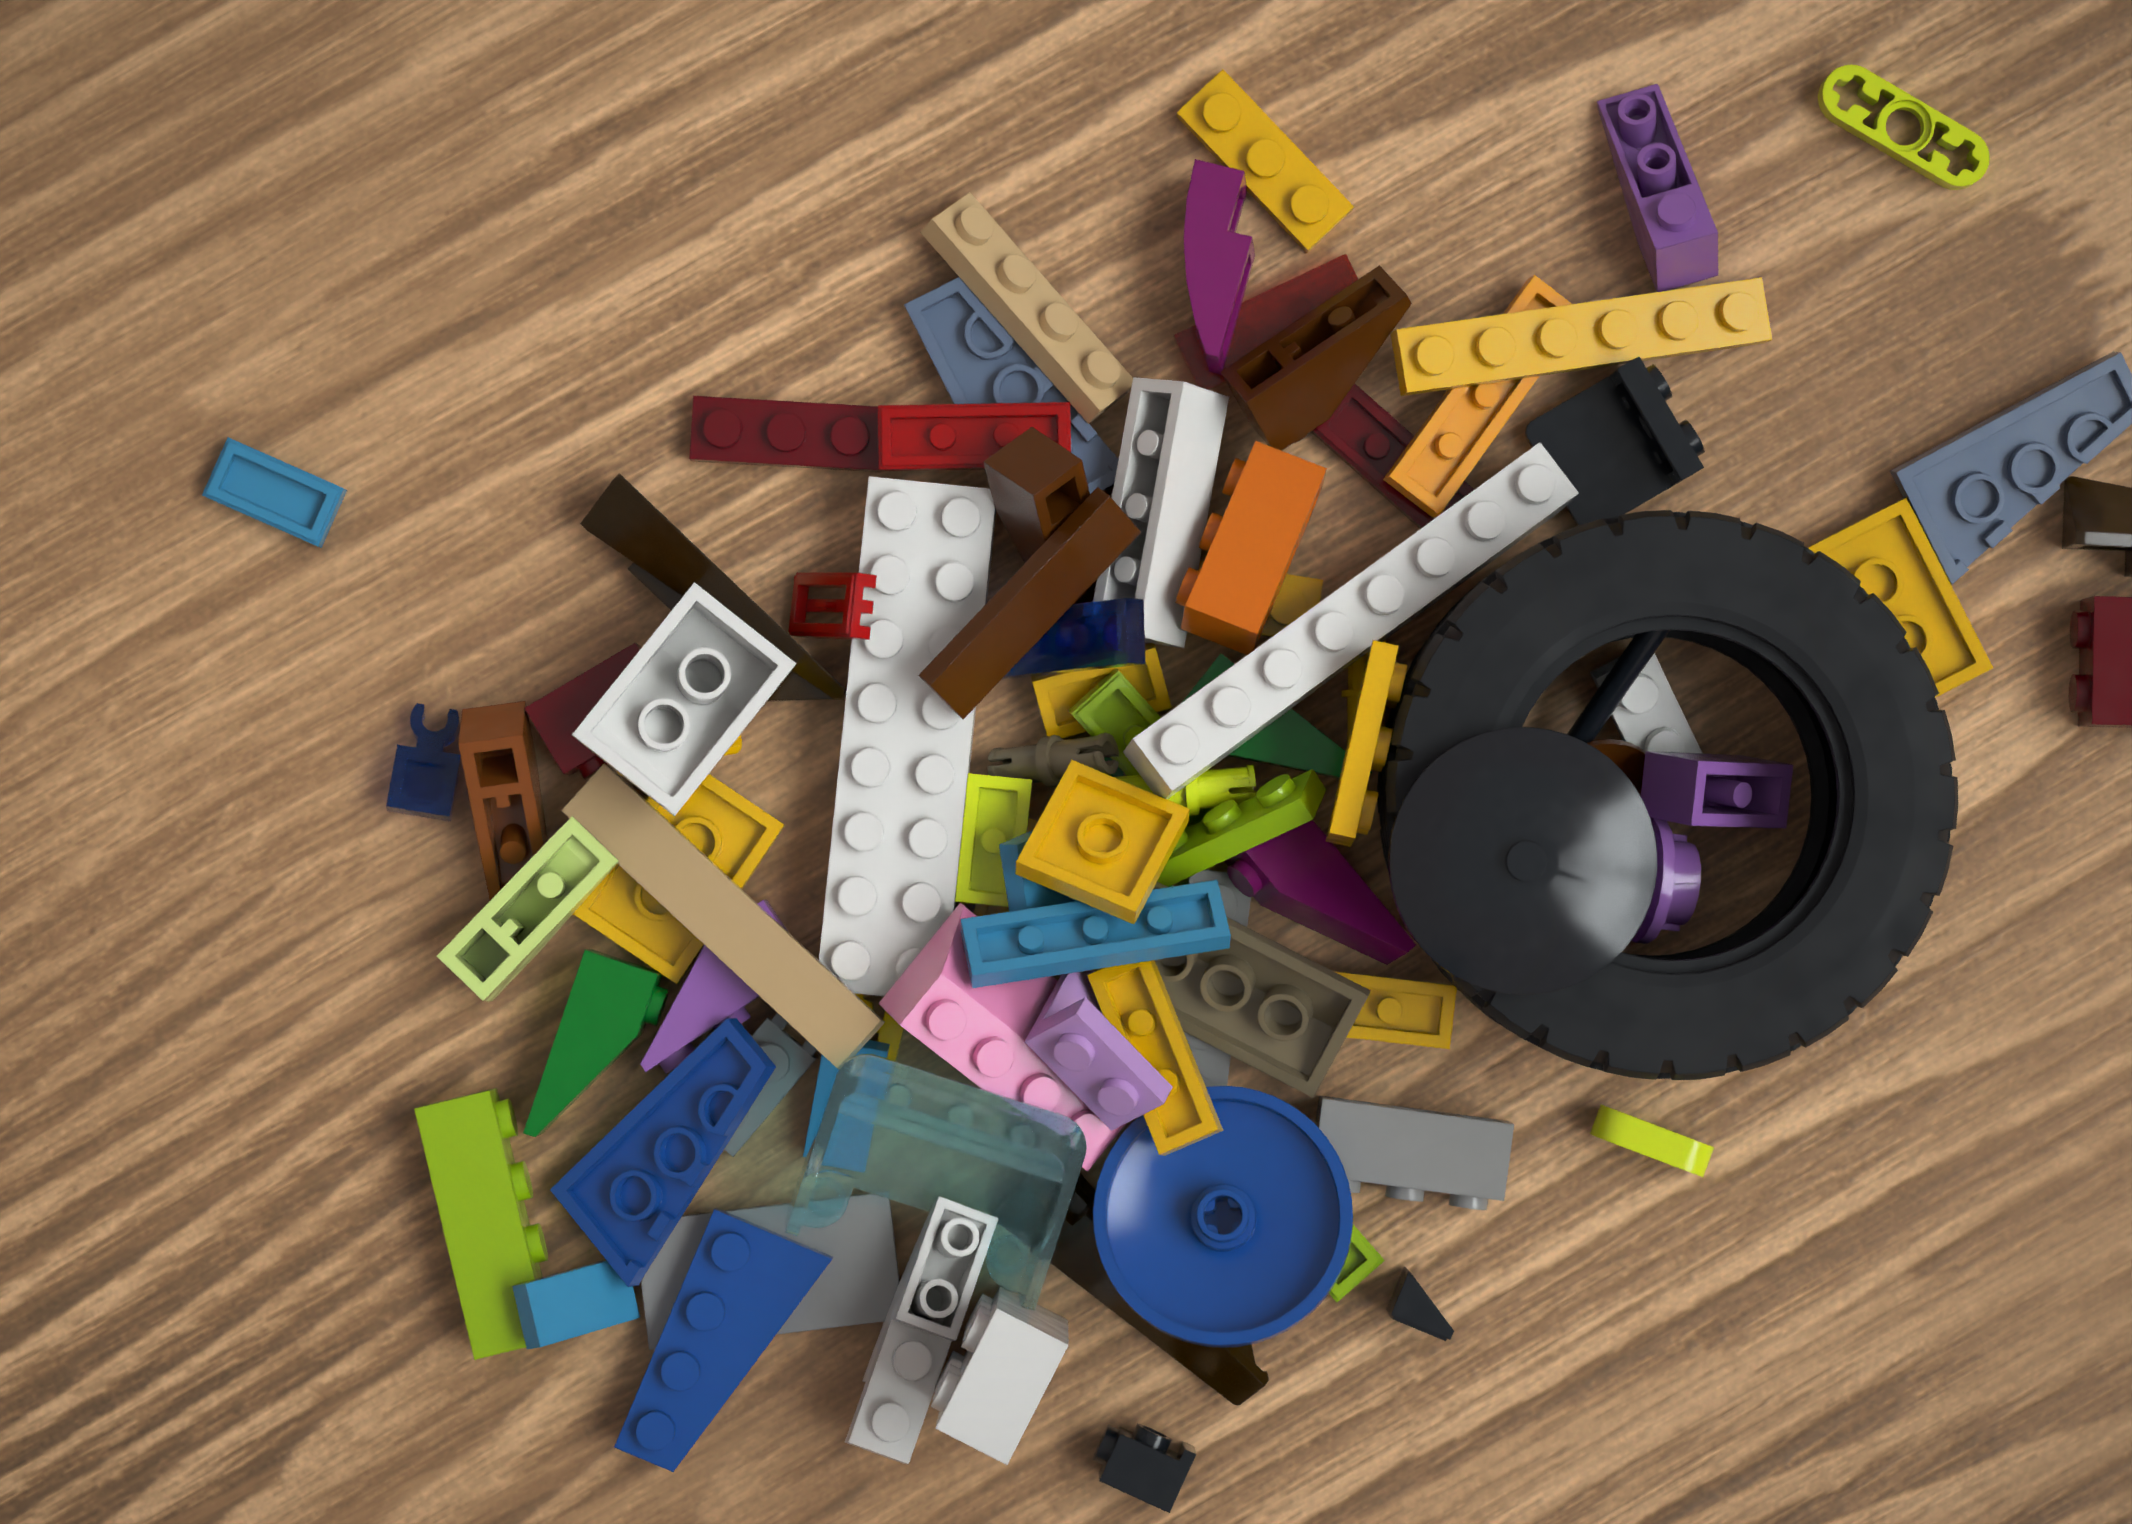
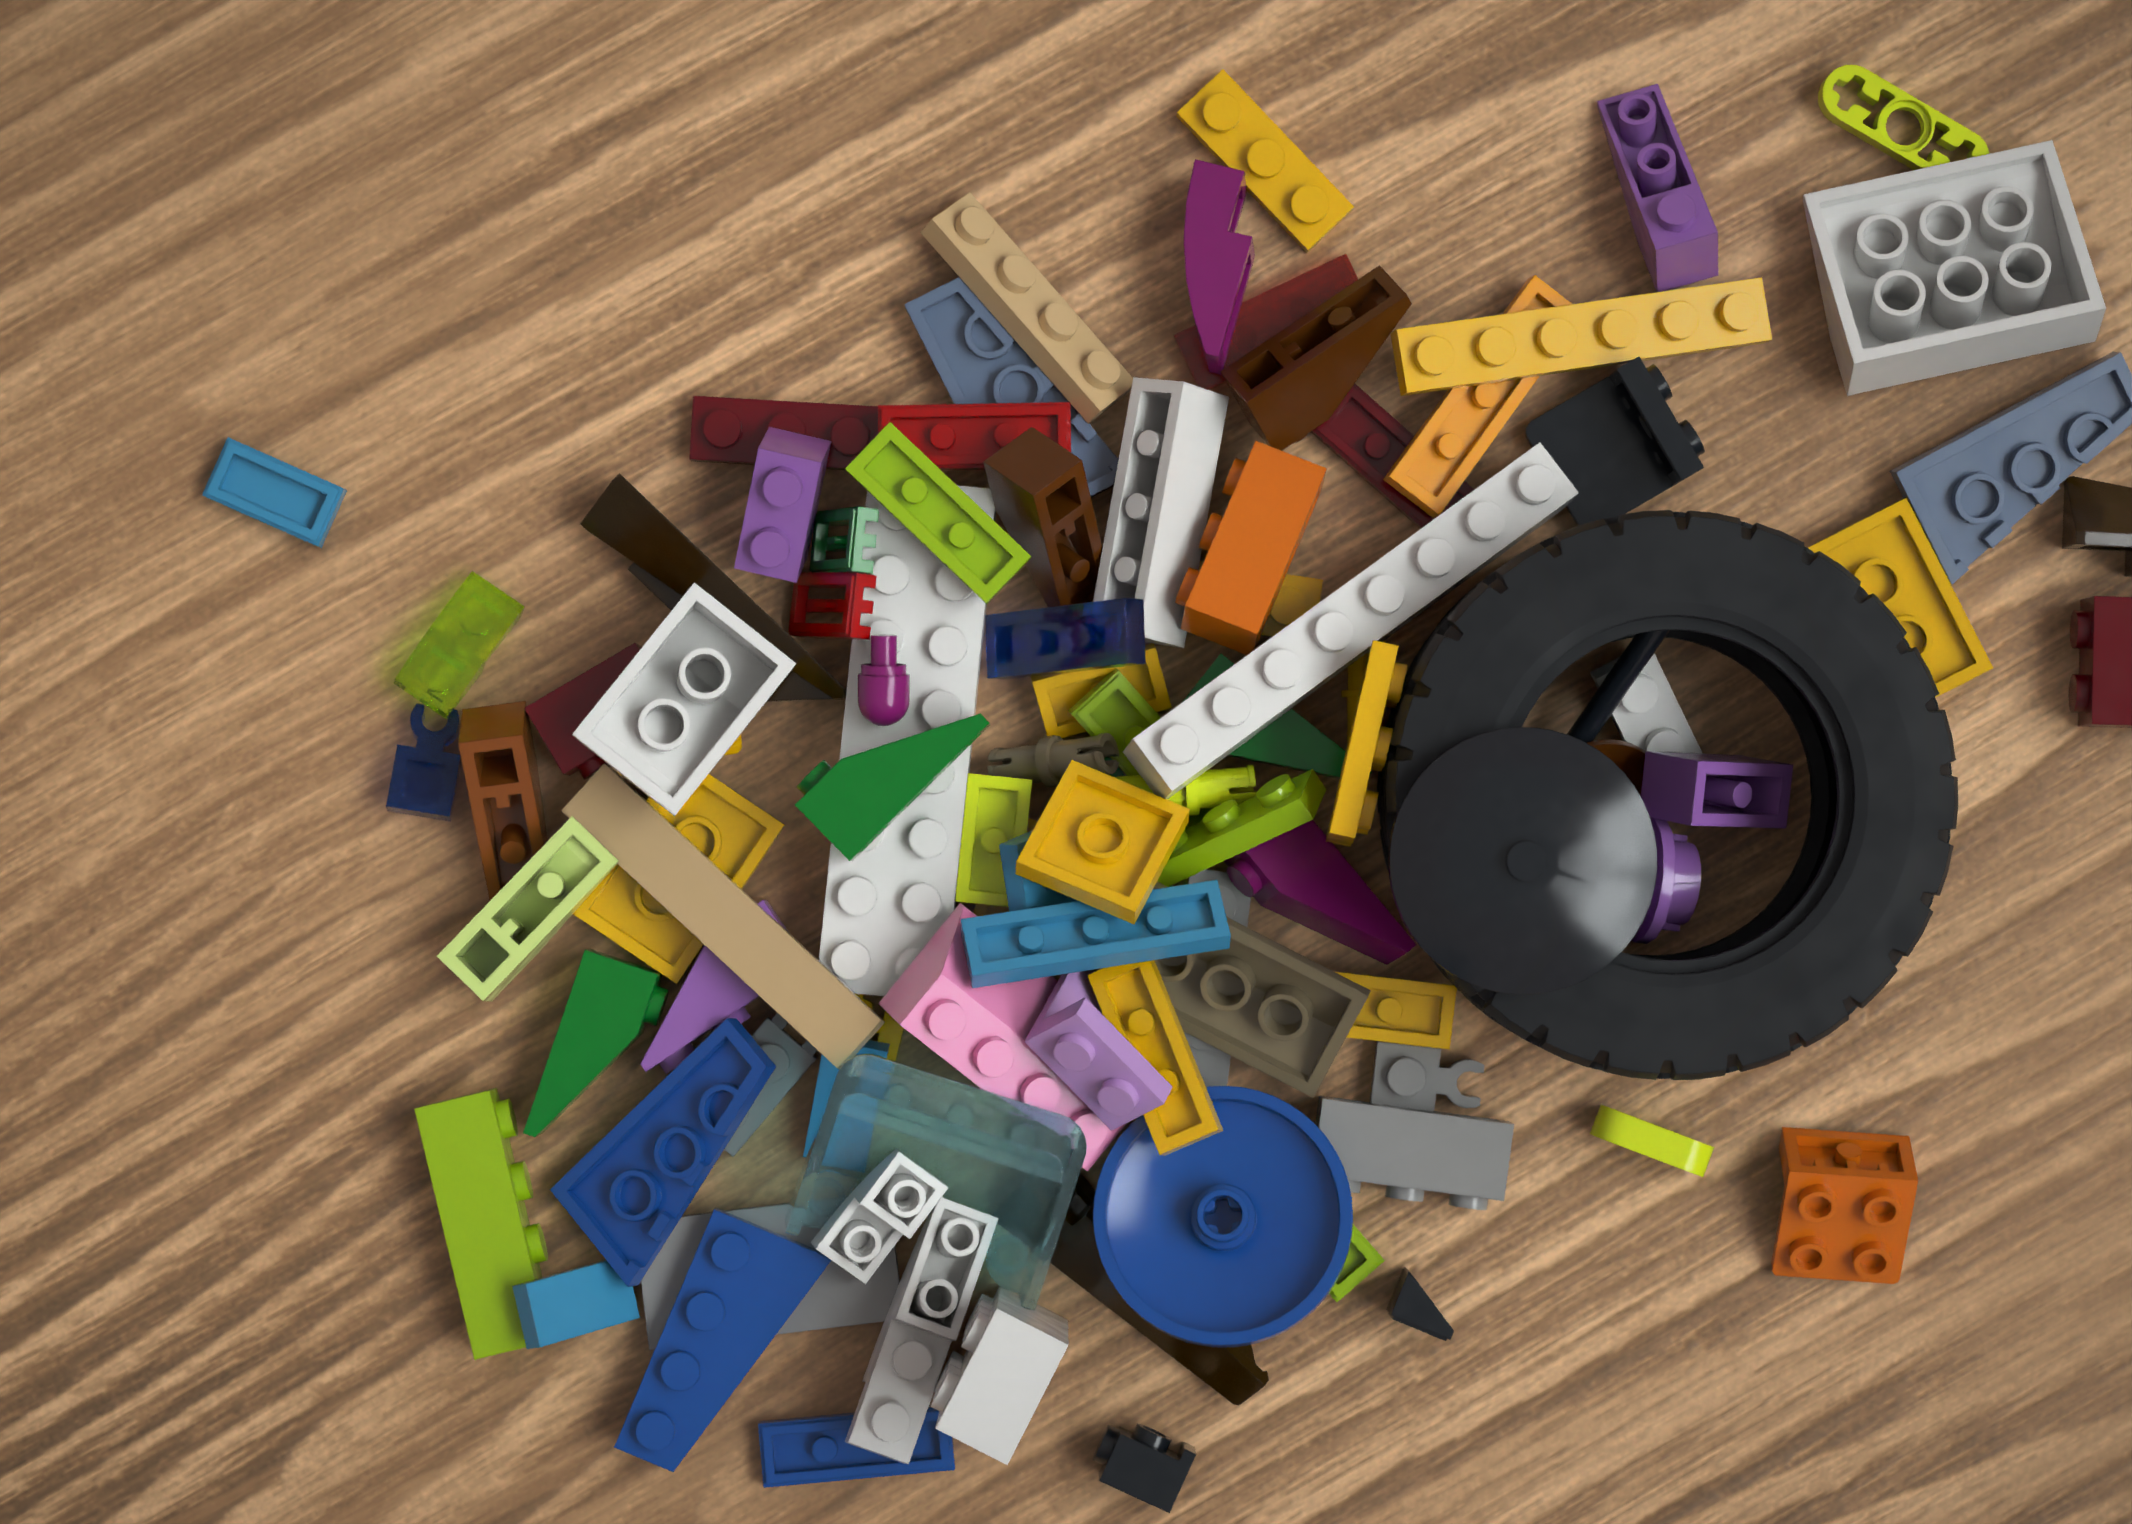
reddish brown tile [918,487,1141,719] -> none
none -> clear neon green slope [394,571,525,719]
none -> medium lavender brick [734,427,832,583]
none -> blue tile [758,1405,955,1488]
none -> green slope [795,713,991,861]
none -> green tile [809,506,879,574]
none -> white slope [811,1149,949,1284]
none -> lime plate [845,422,1031,605]
none -> magenta cylinder [858,634,910,726]
none -> light grey plate [1369,1041,1485,1112]
none -> orange bracket [1771,1127,1918,1284]
none -> white slope [1803,140,2106,396]

